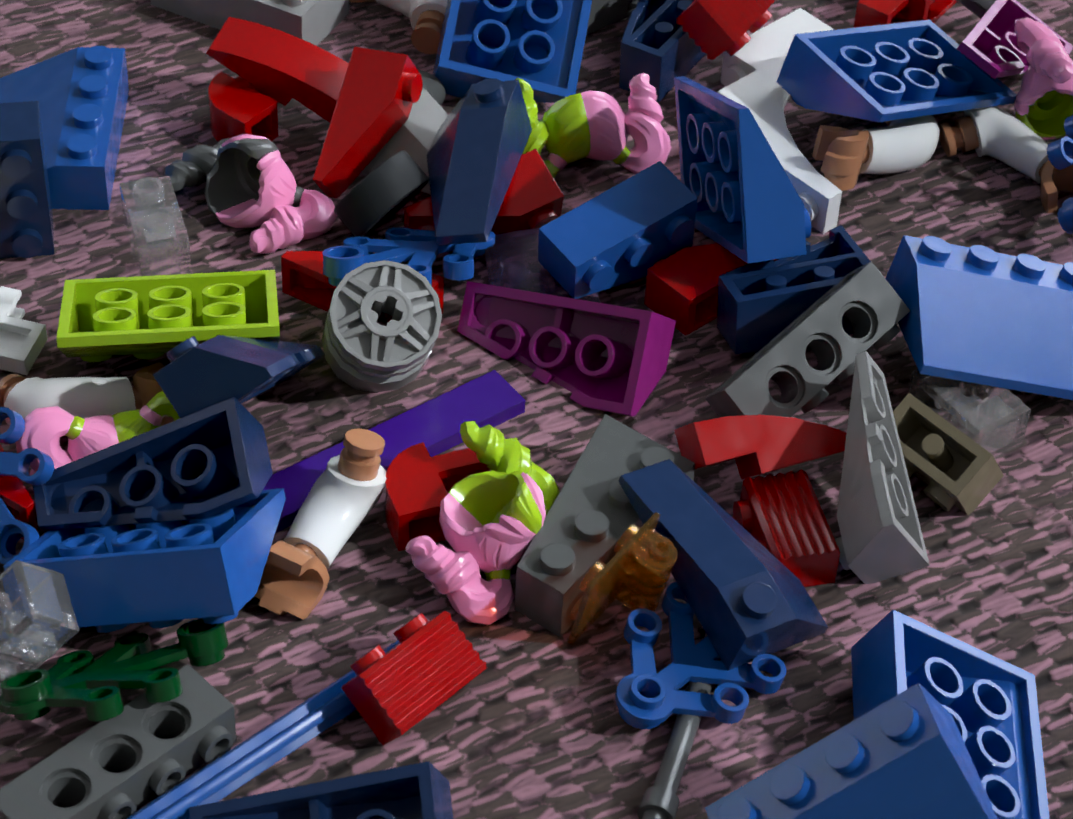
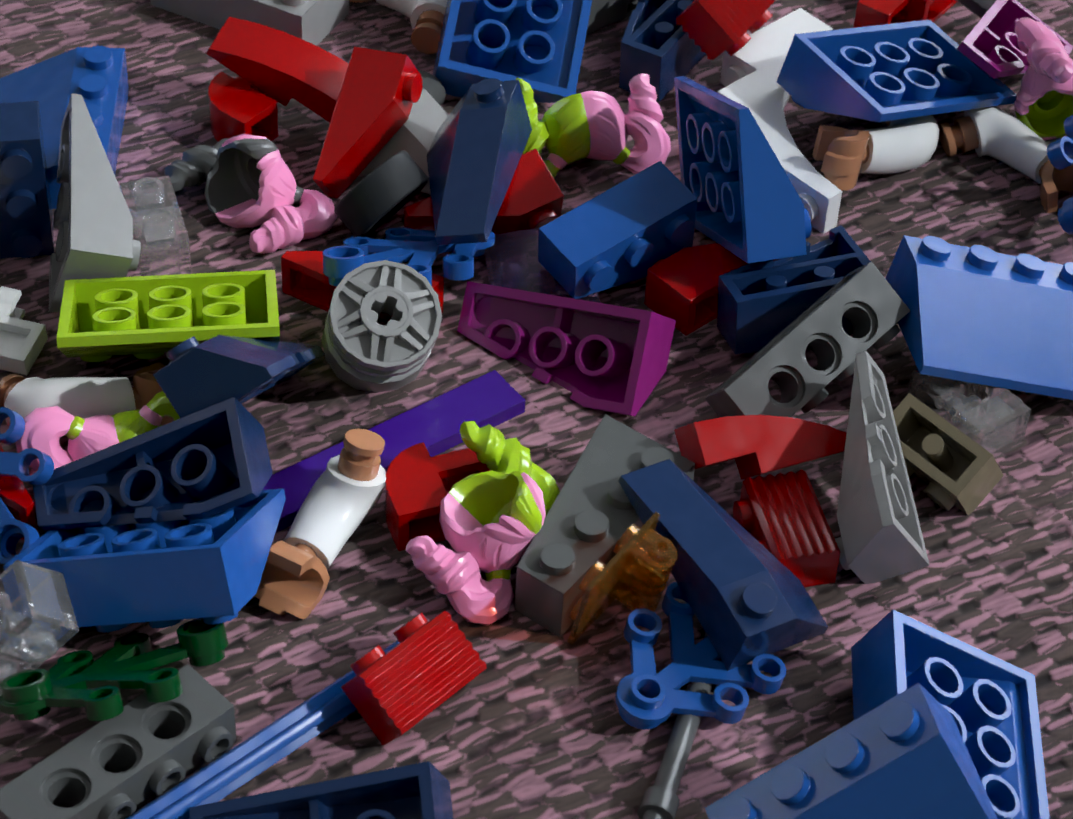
none -> light grey wedge [49,93,141,312]

